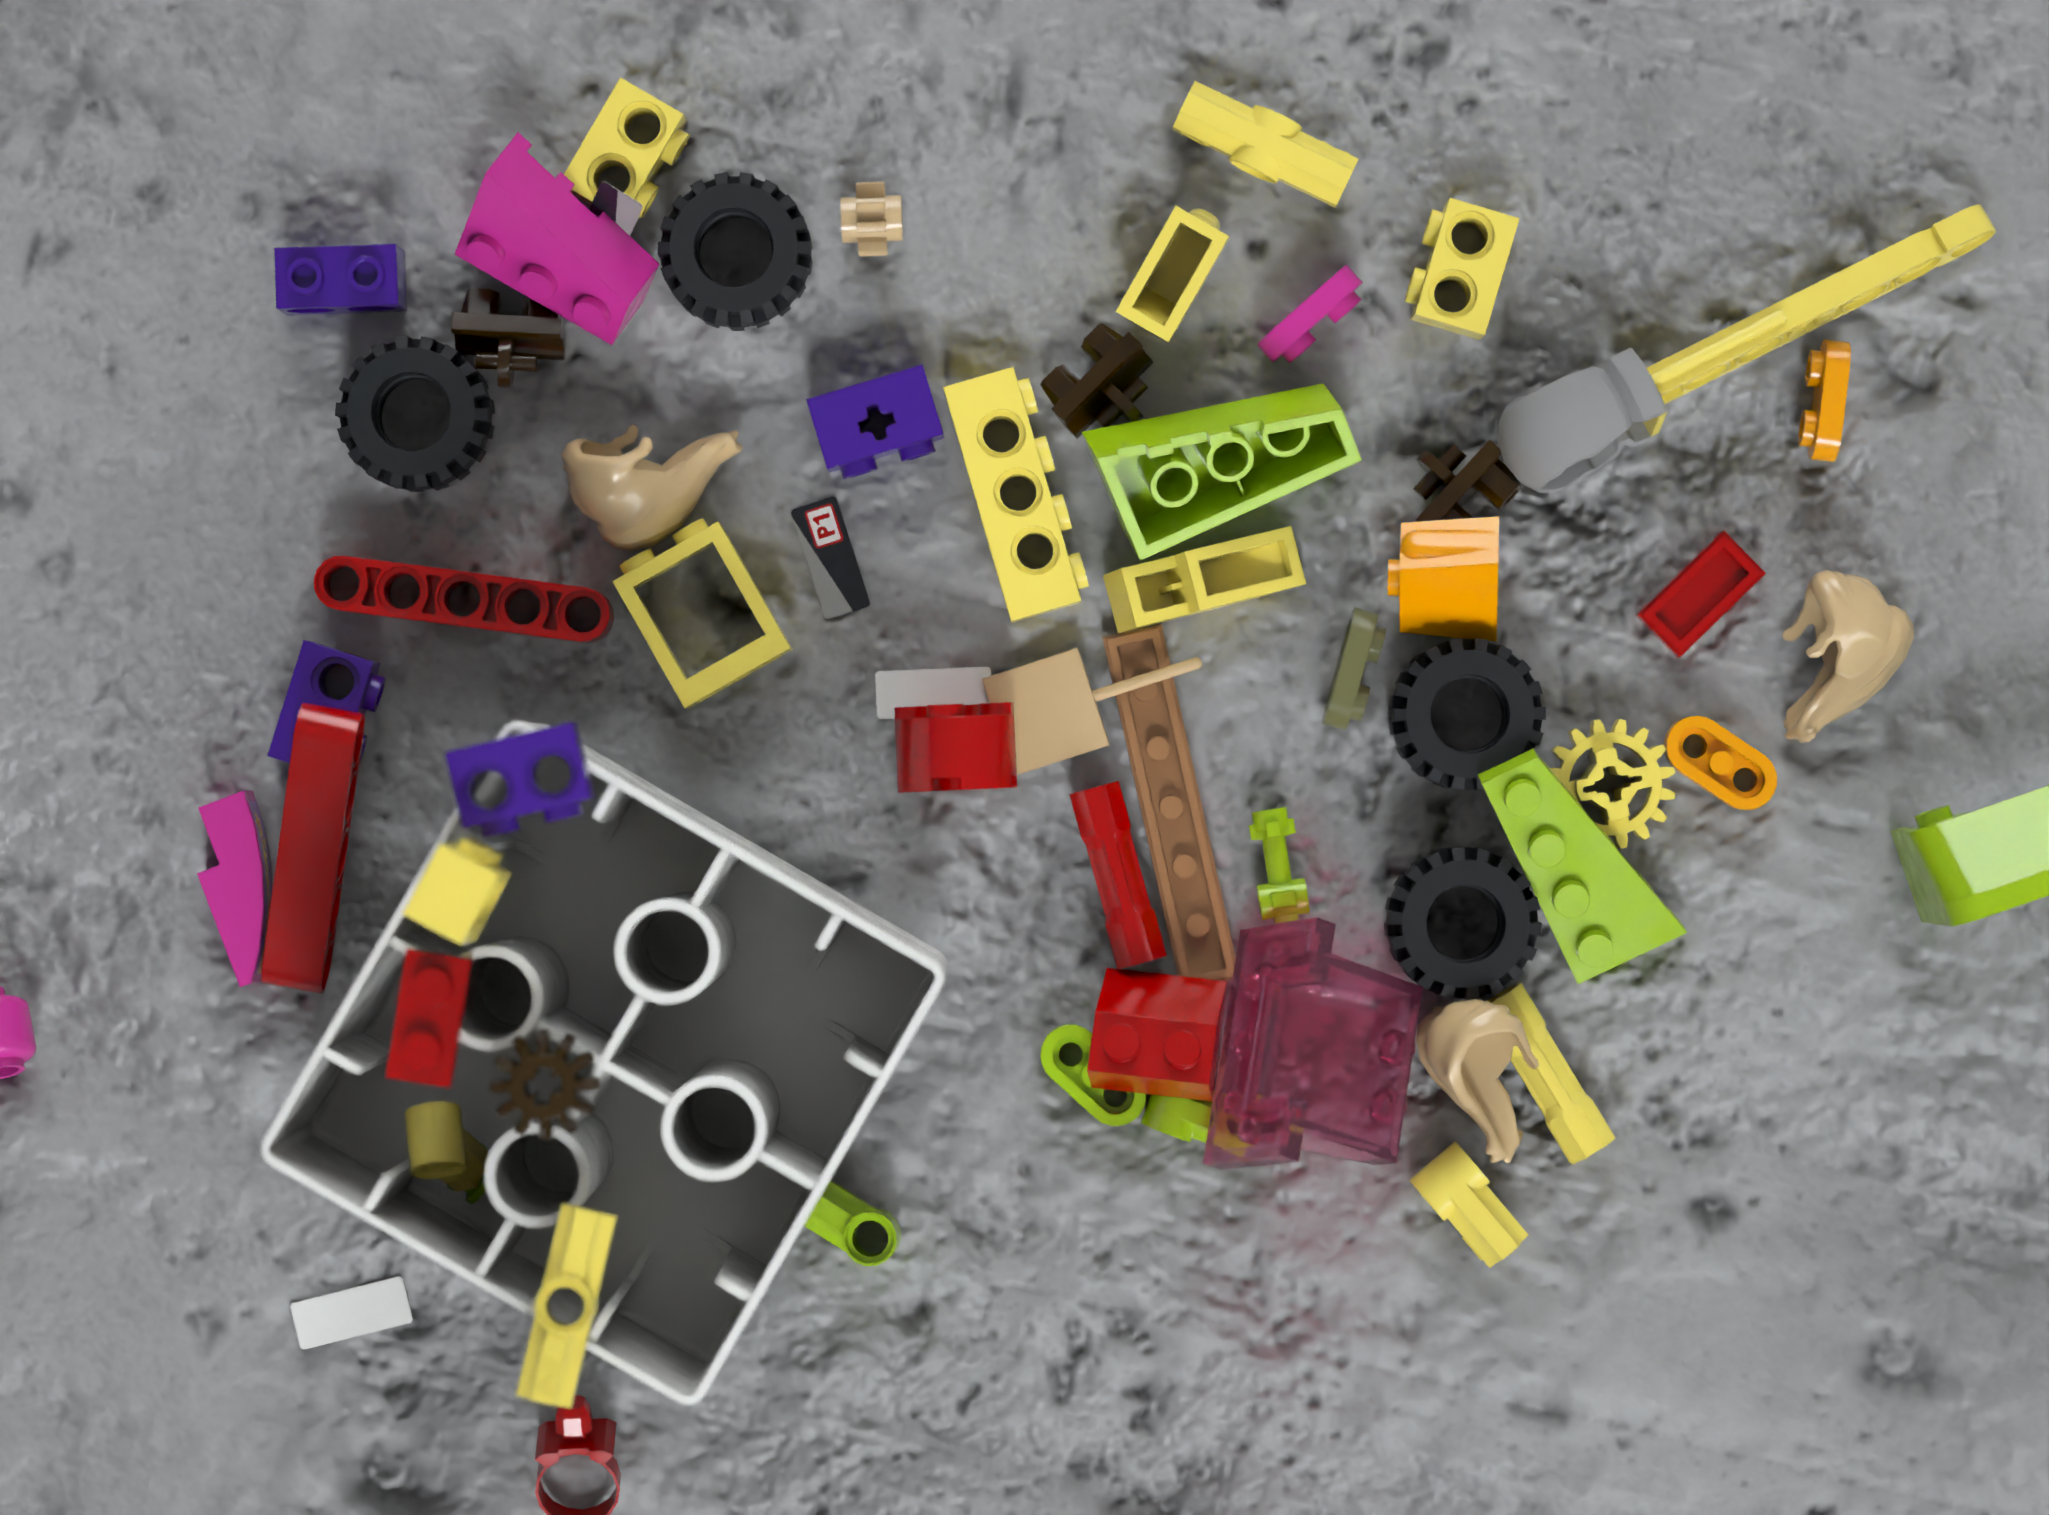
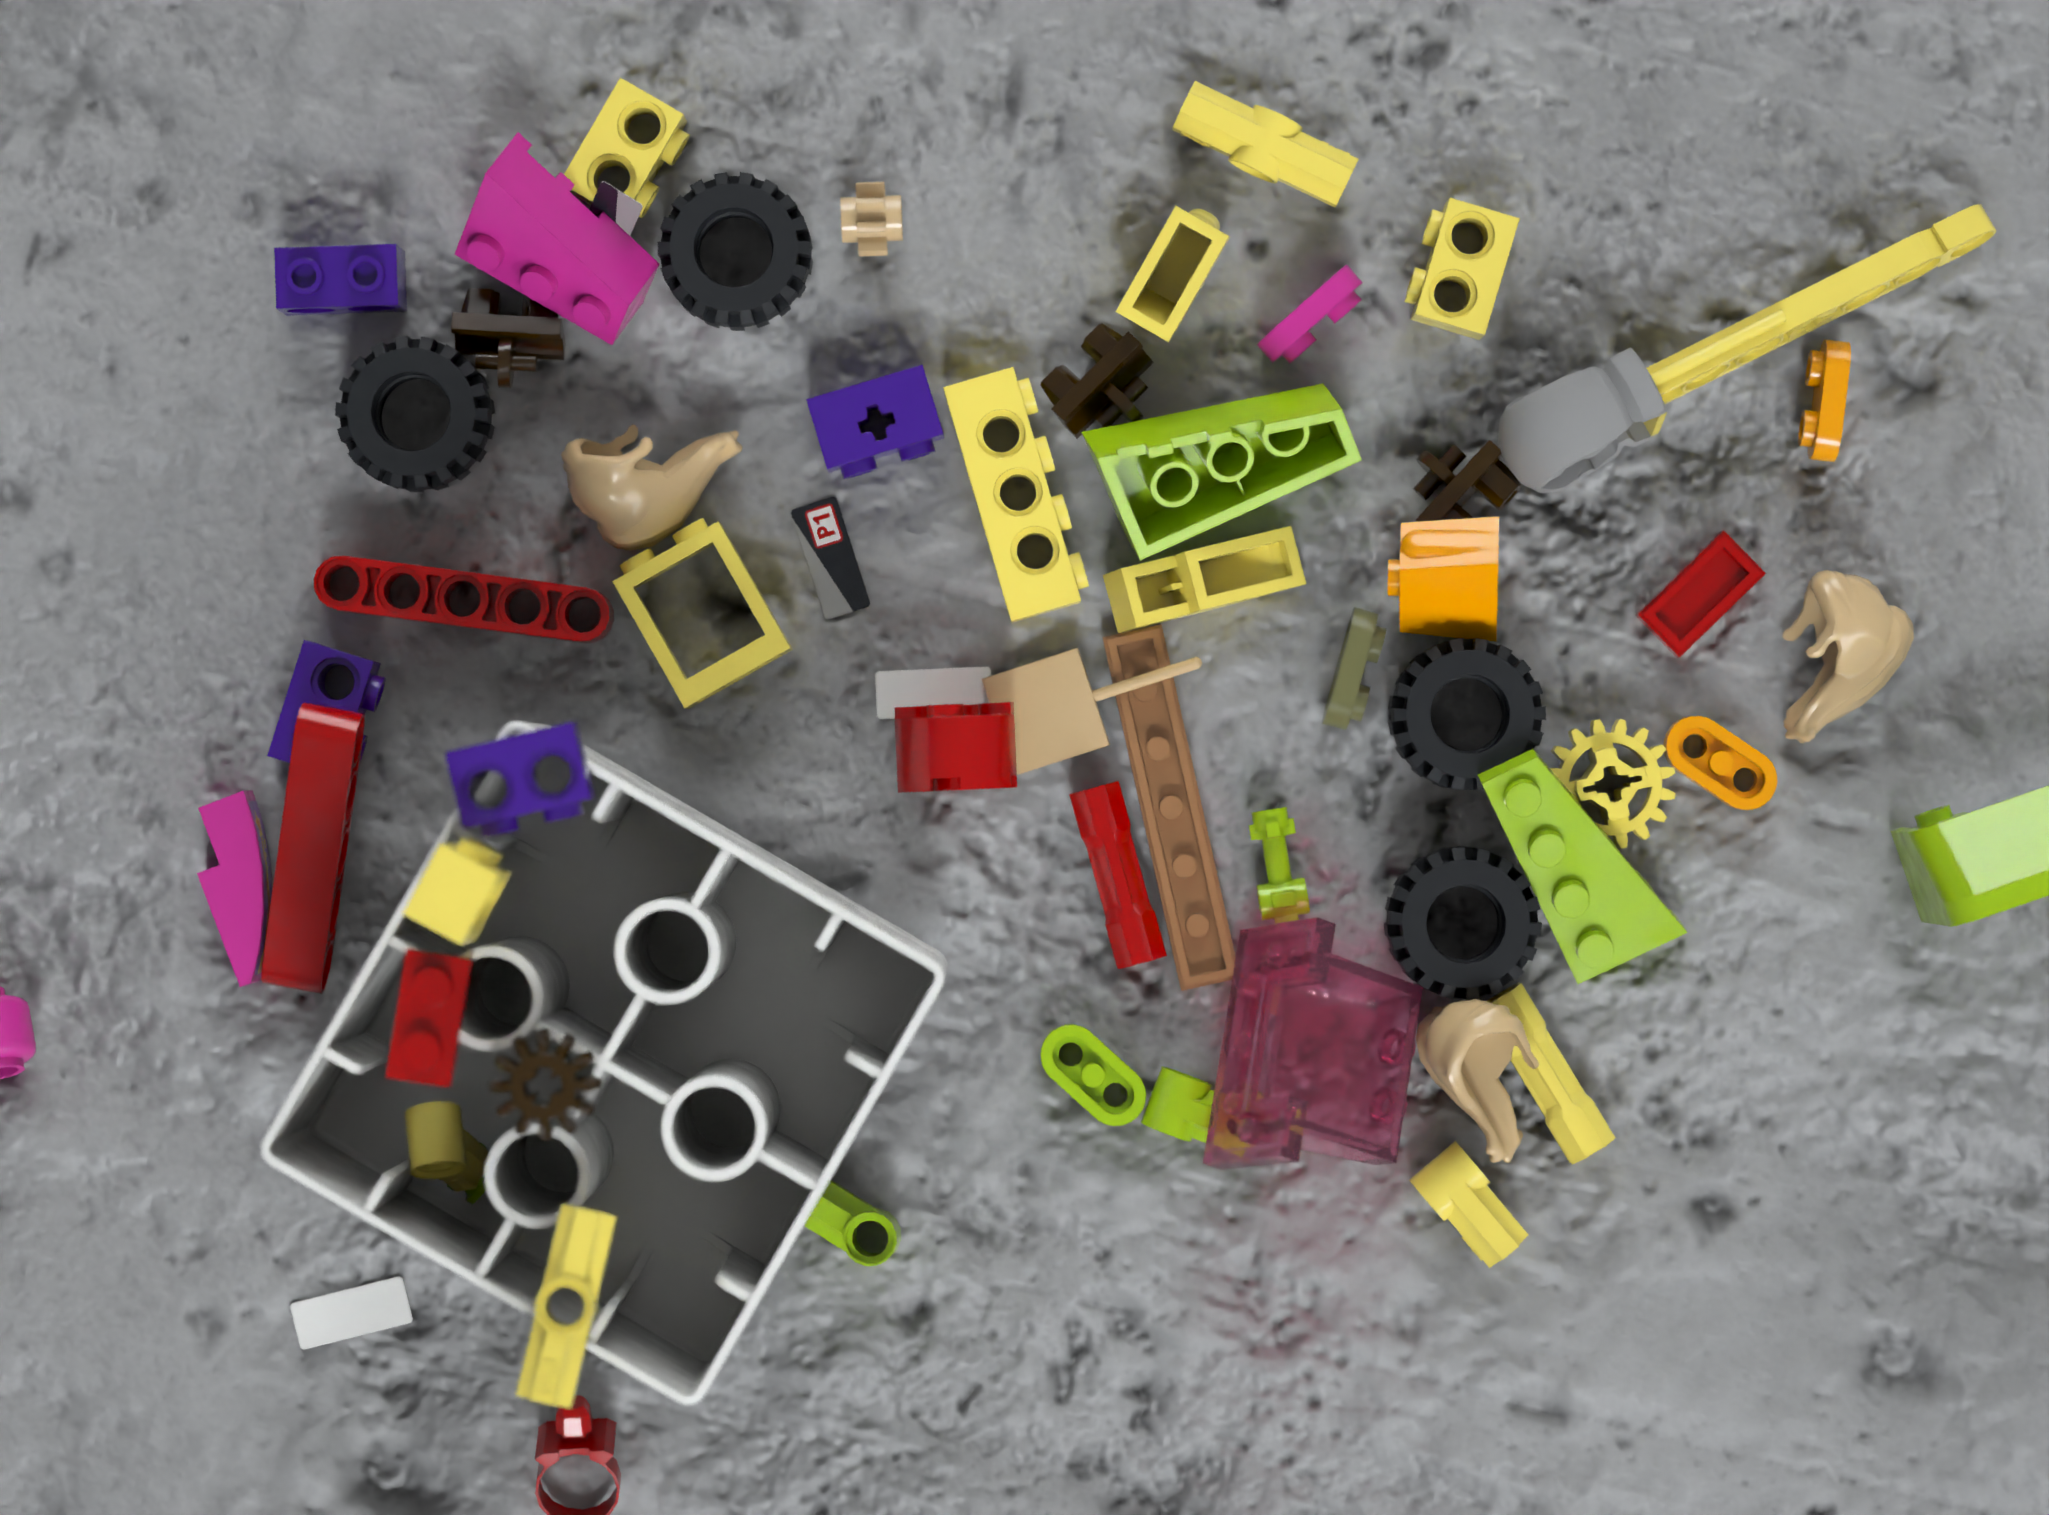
red slope [1087,968,1227,1101] -> none

